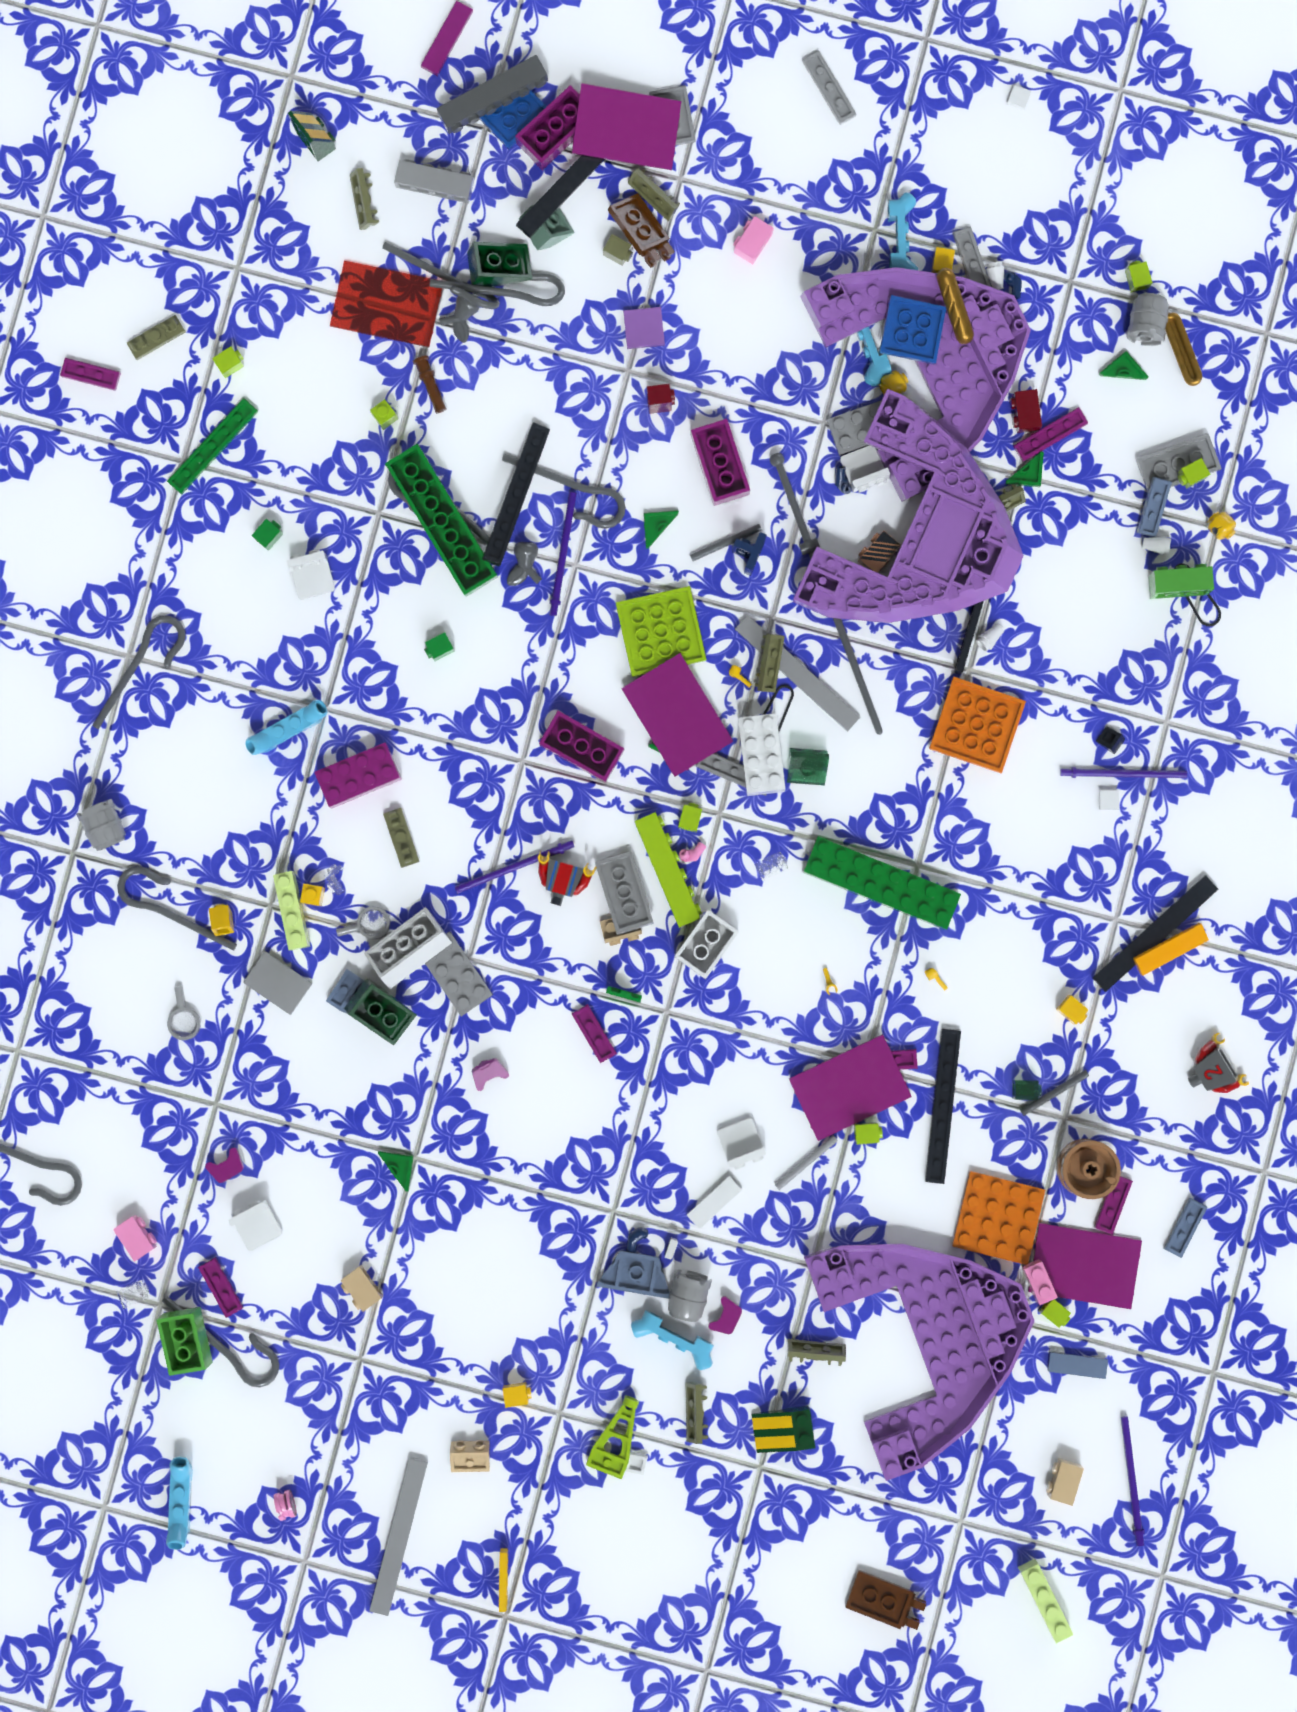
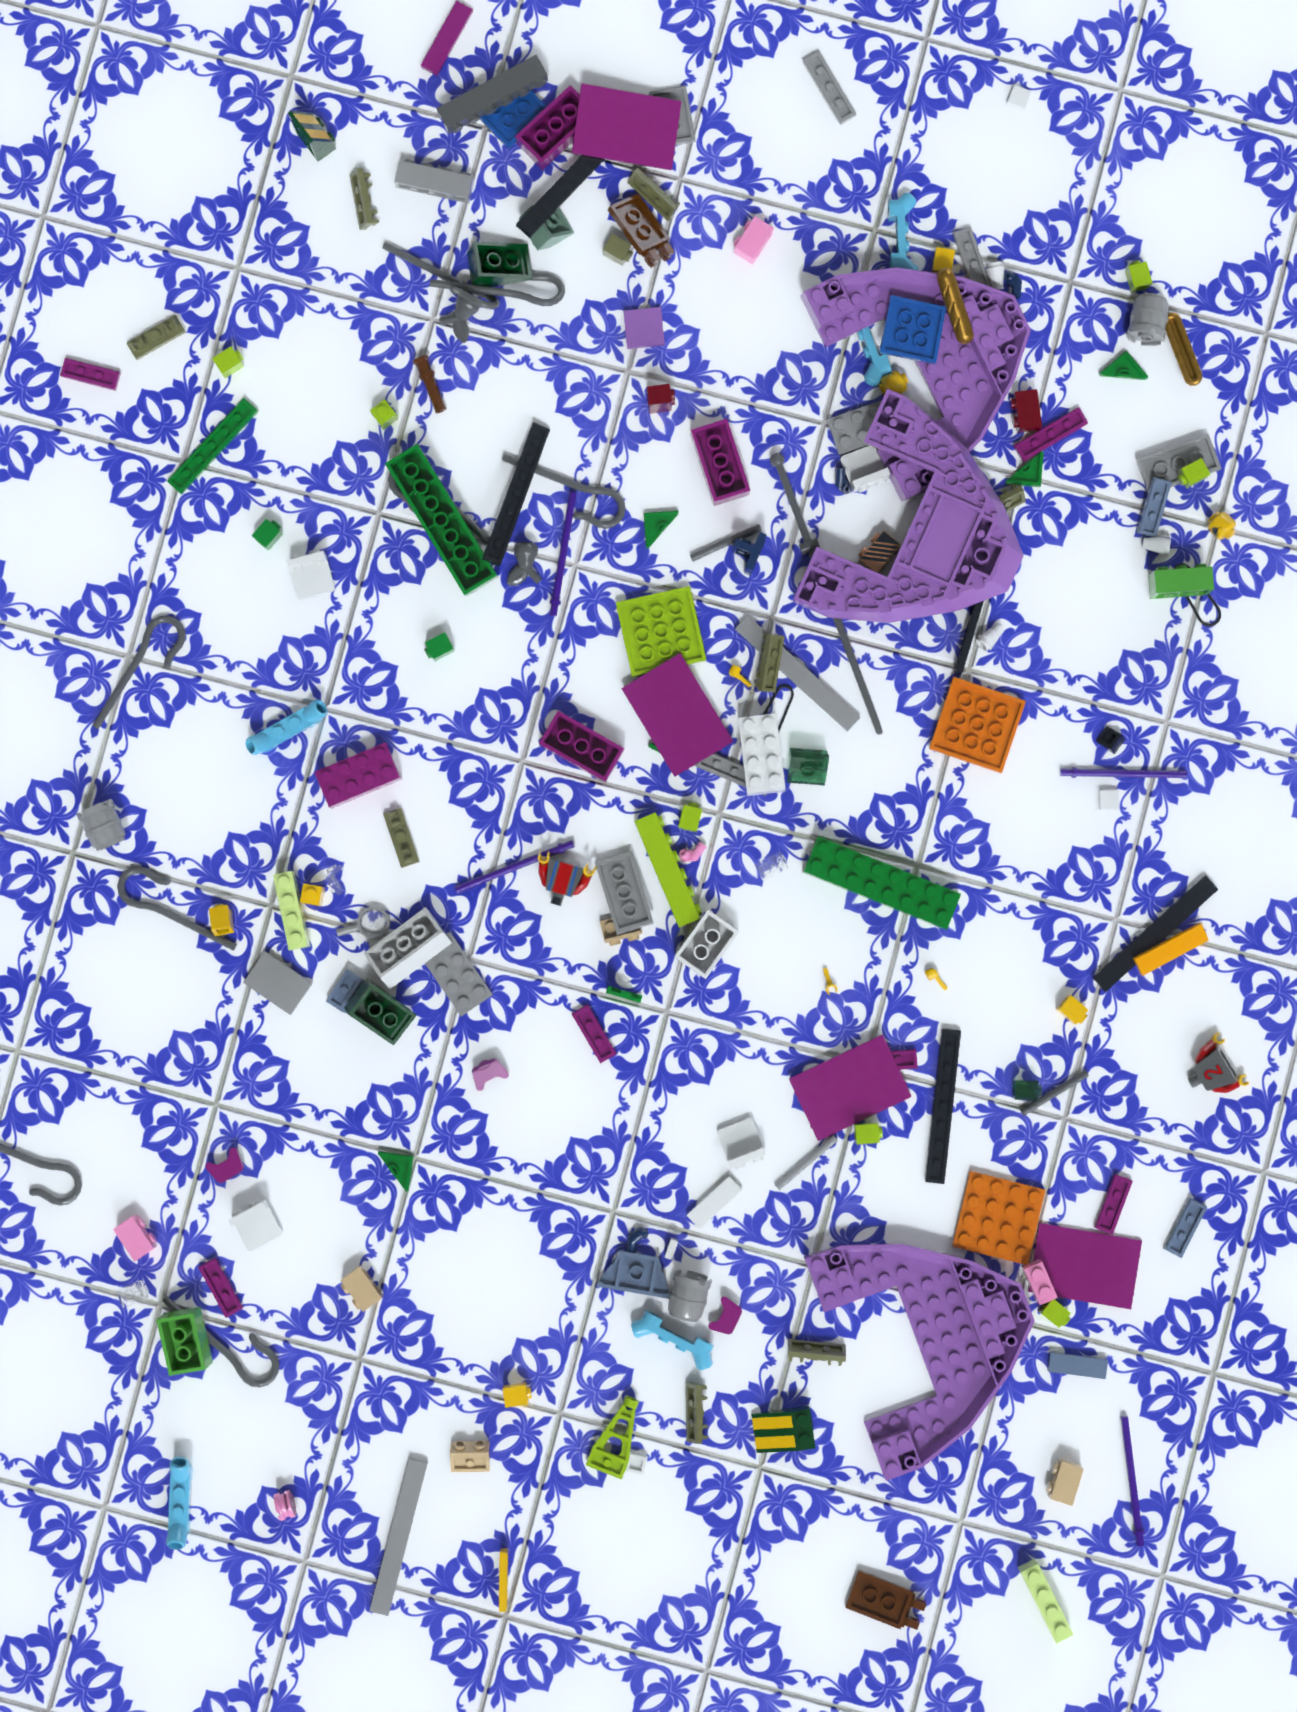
piece [167,986,201,1040] -> none
clear red piece [330,260,443,348] -> none
medium nougat piece [1056,1139,1121,1199] -> none

